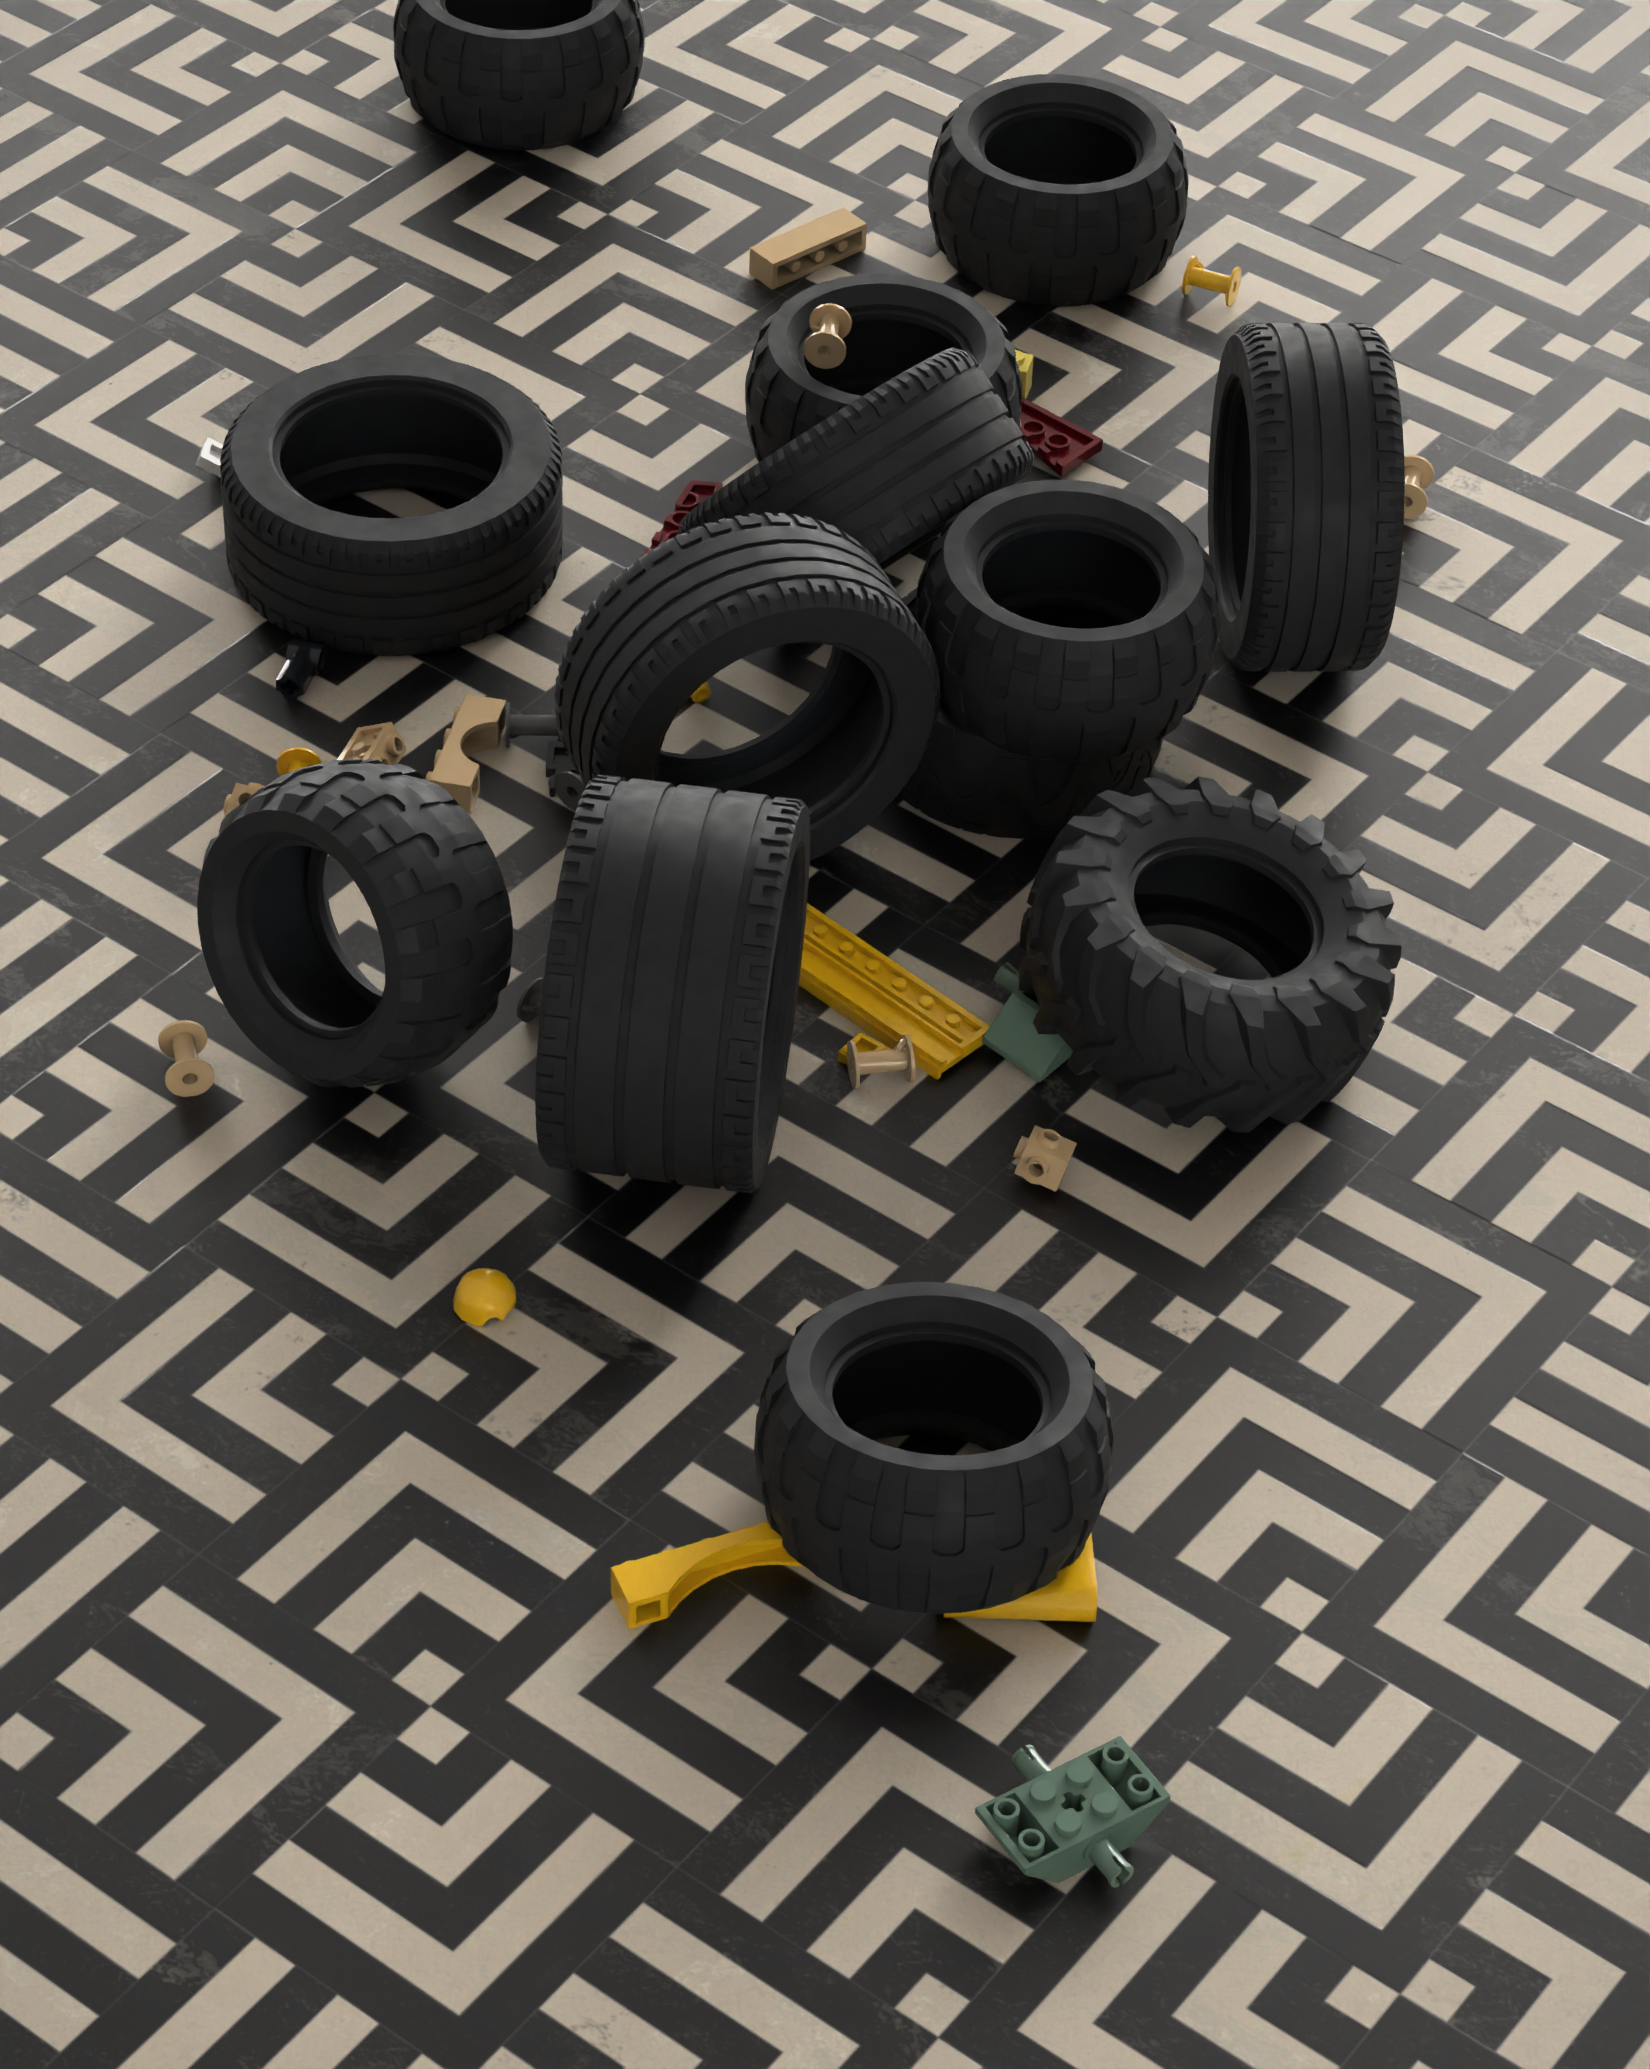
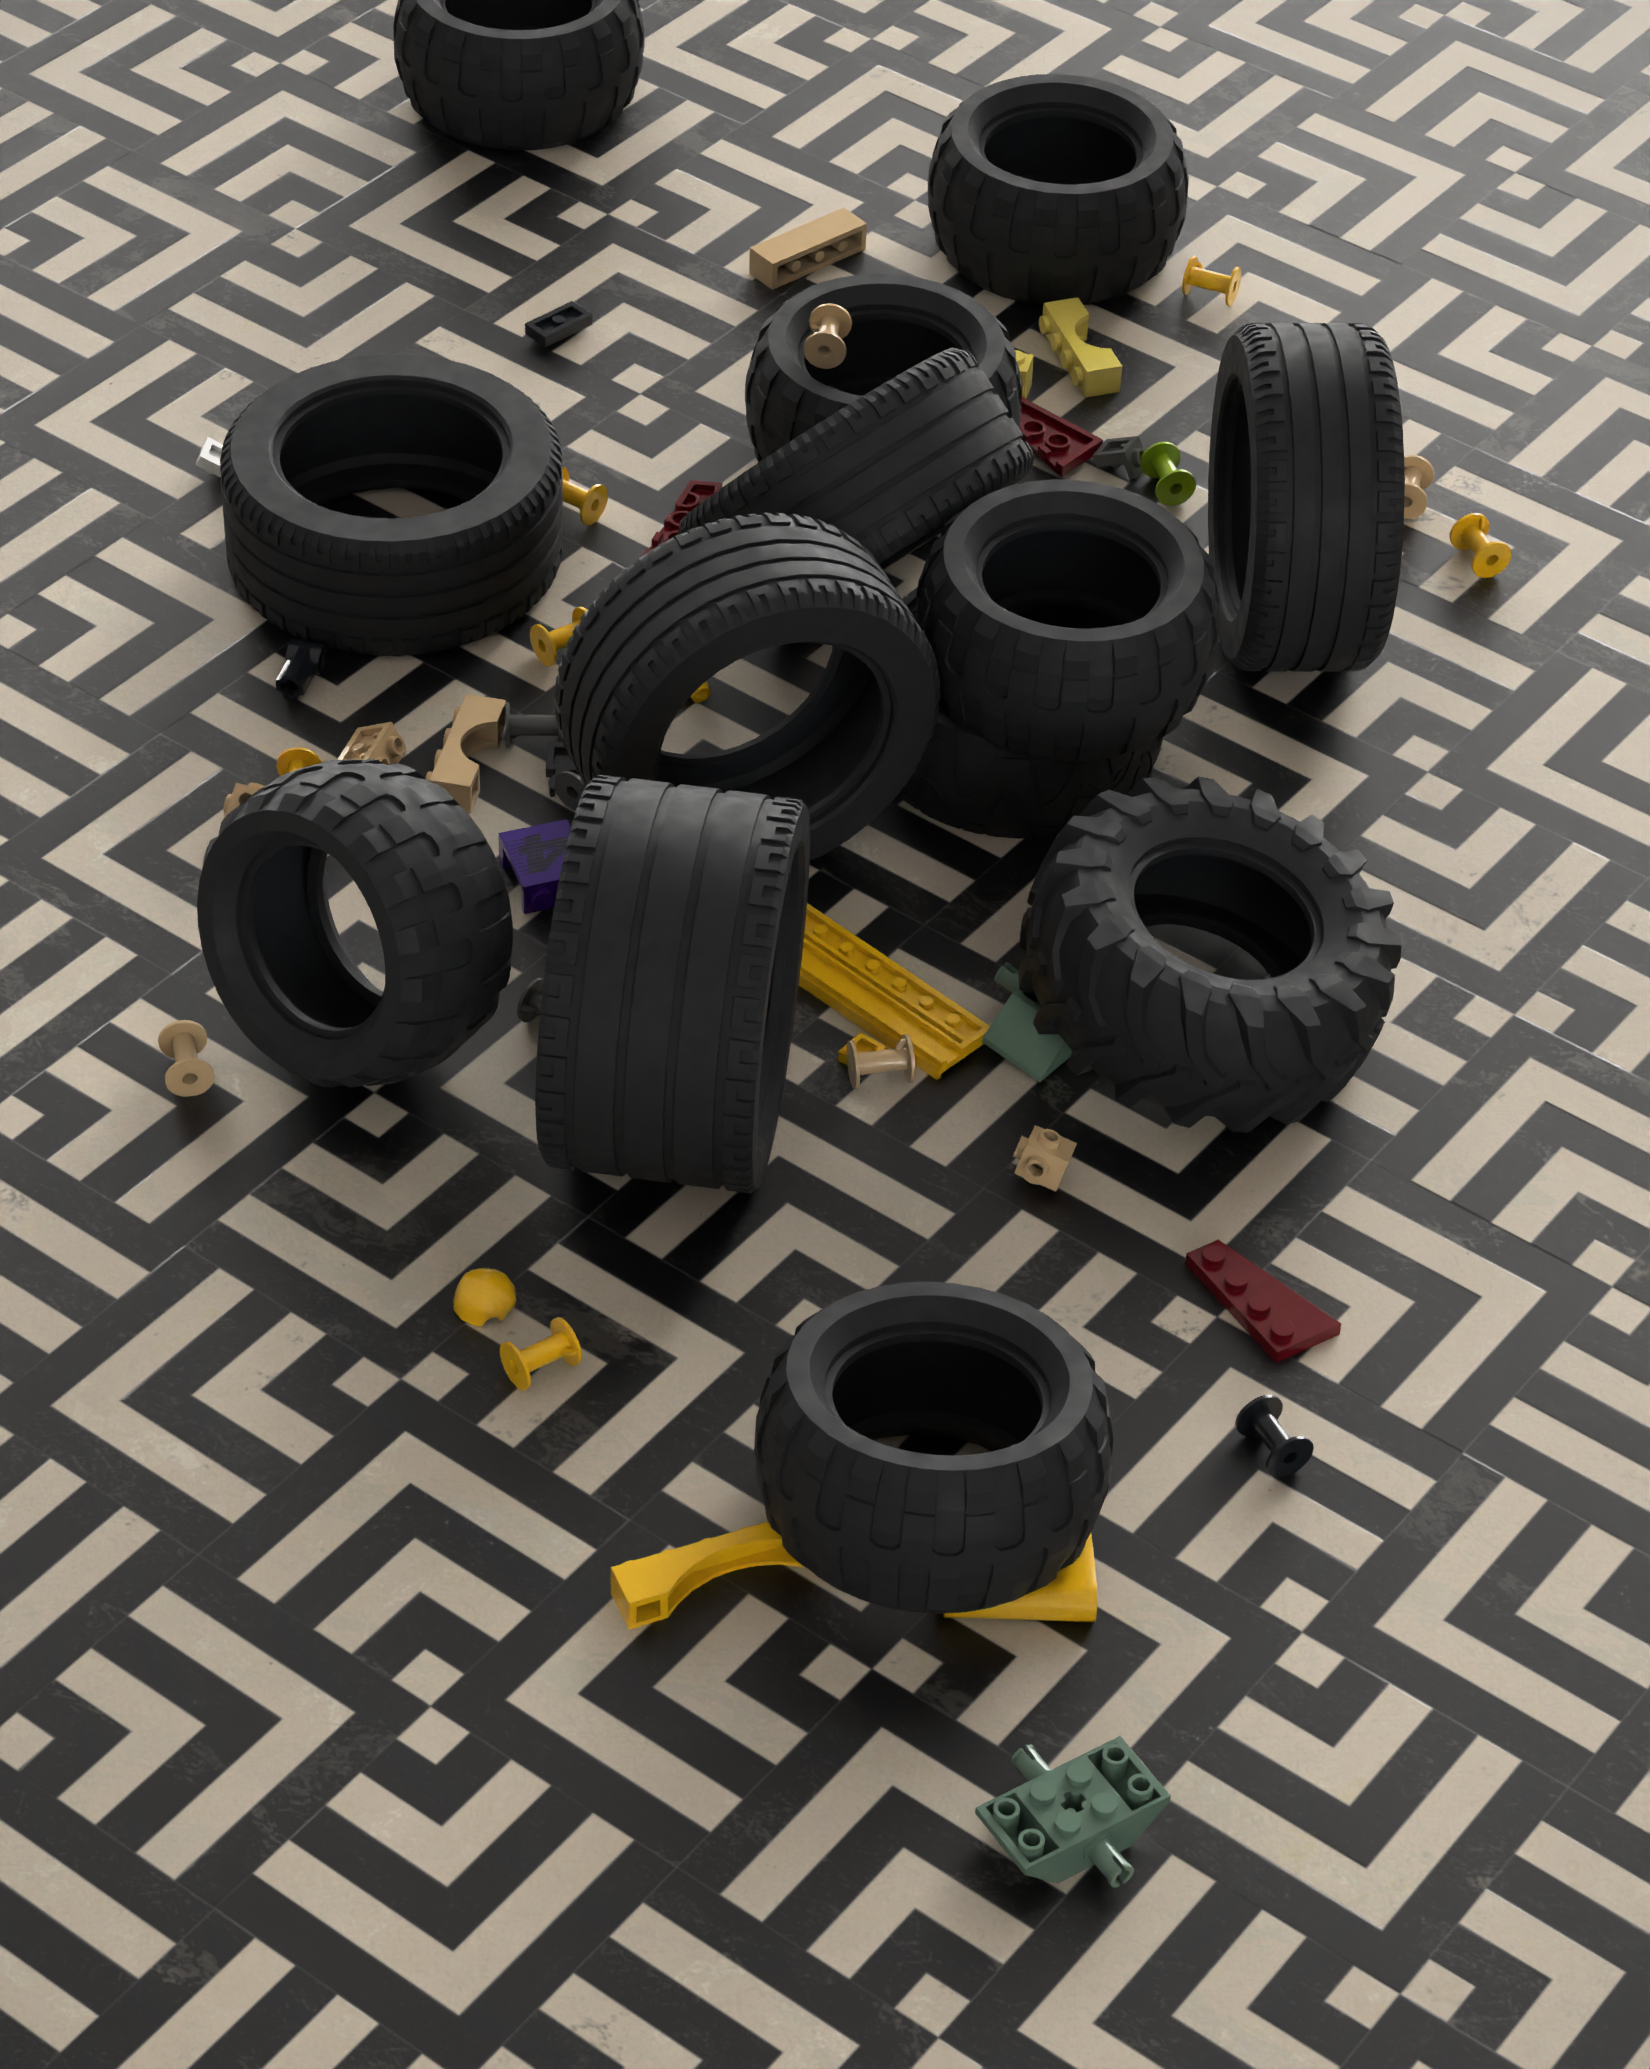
none -> dark purple panel [498,819,571,914]
none -> yellow piece [500,1317,582,1391]
none -> black plate [525,301,592,347]
none -> yellow piece [530,607,588,667]
none -> yellow piece [562,467,608,525]
none -> light yellow arch [1039,297,1122,398]
none -> dark grey bracket [1093,436,1145,479]
none -> lime piece [1140,442,1196,506]
none -> dark red wing [1185,1240,1341,1363]
none -> black piece [1235,1395,1314,1478]
none -> yellow piece [1449,513,1512,578]

